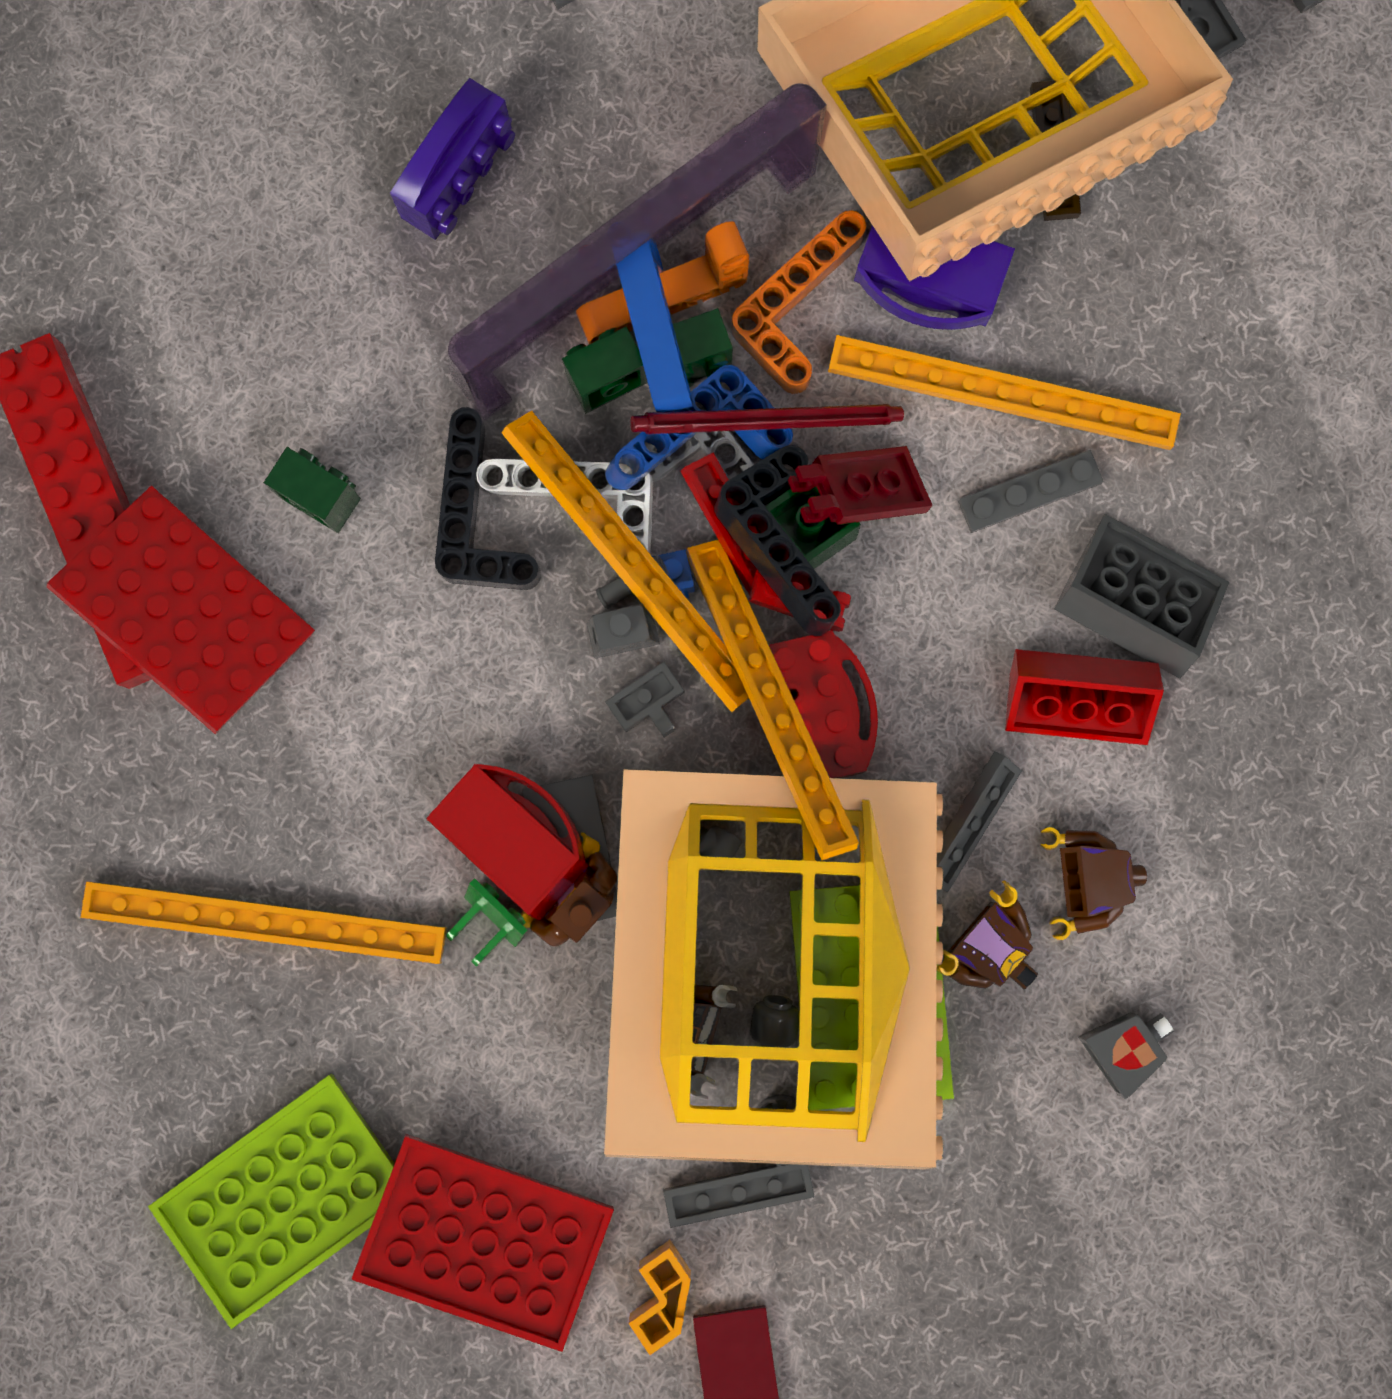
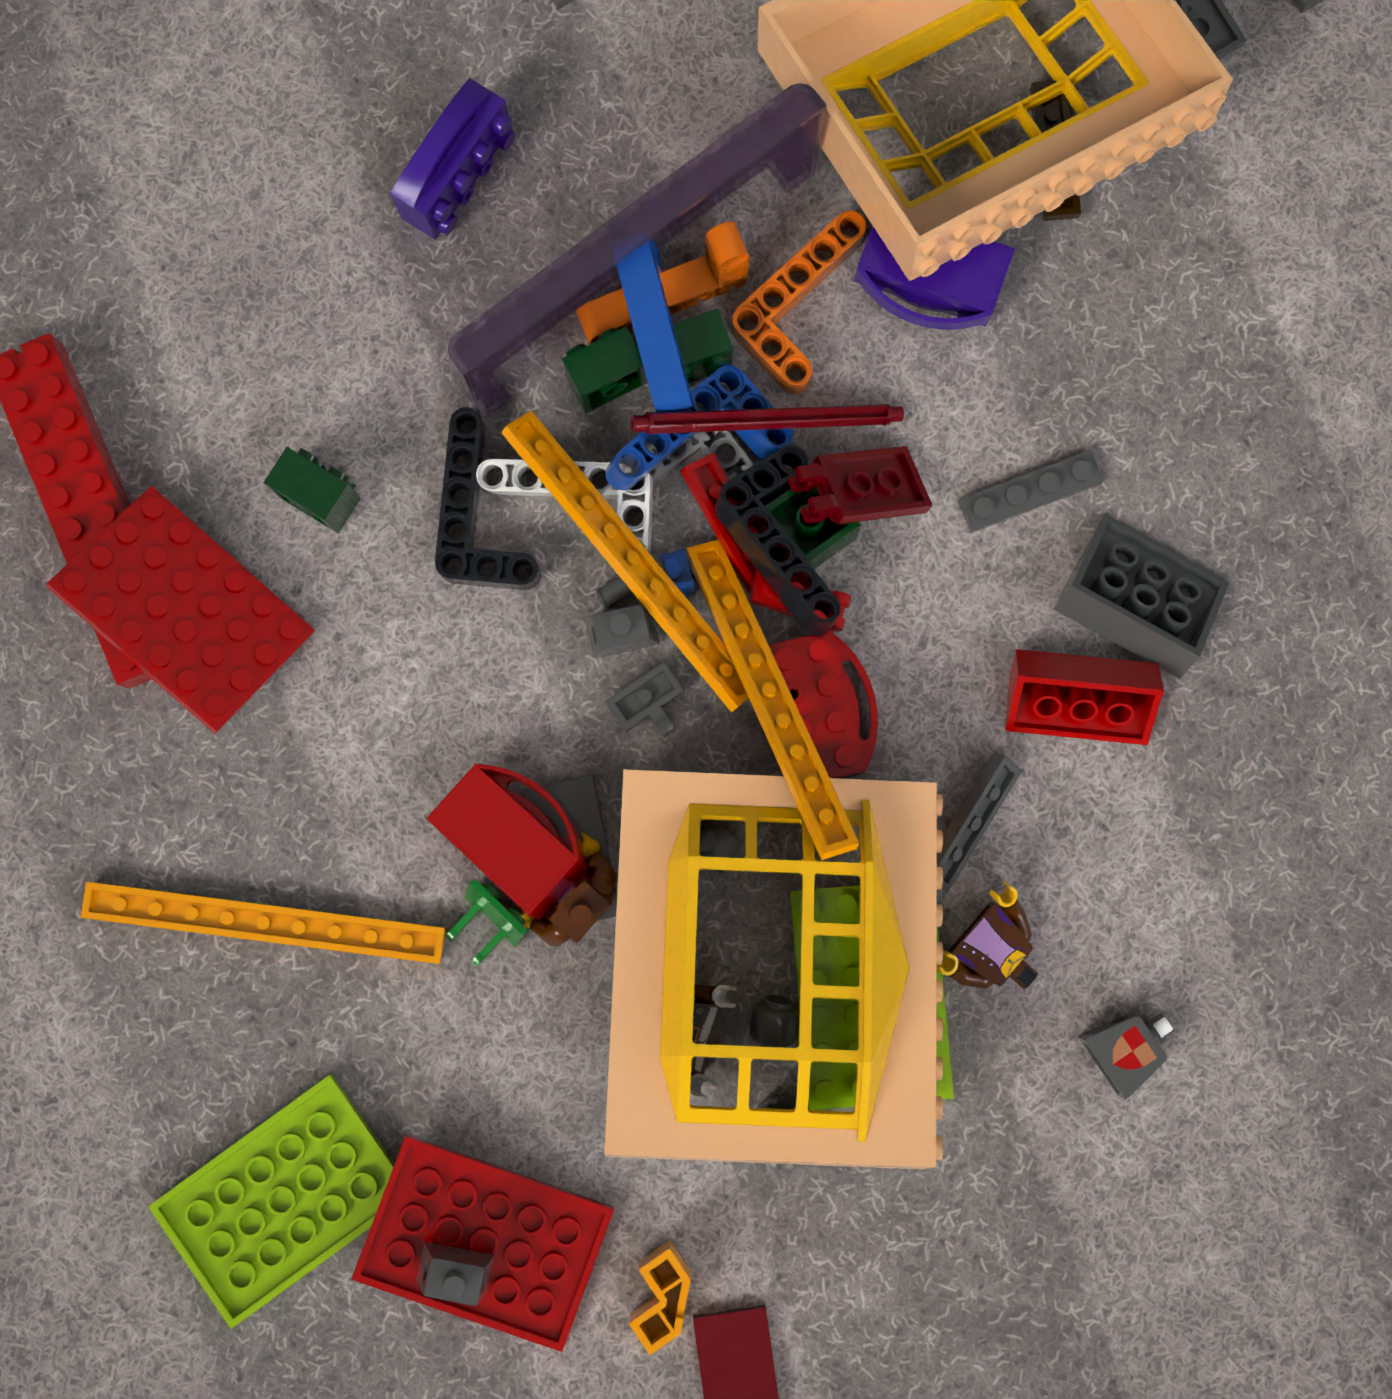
dark grey plate [663,1164,815,1228] -> none
light orange plate [828,335,1181,450] -> none
reddish brown torso [1040,827,1147,940] -> none
none -> dark grey torso [416,1241,494,1306]

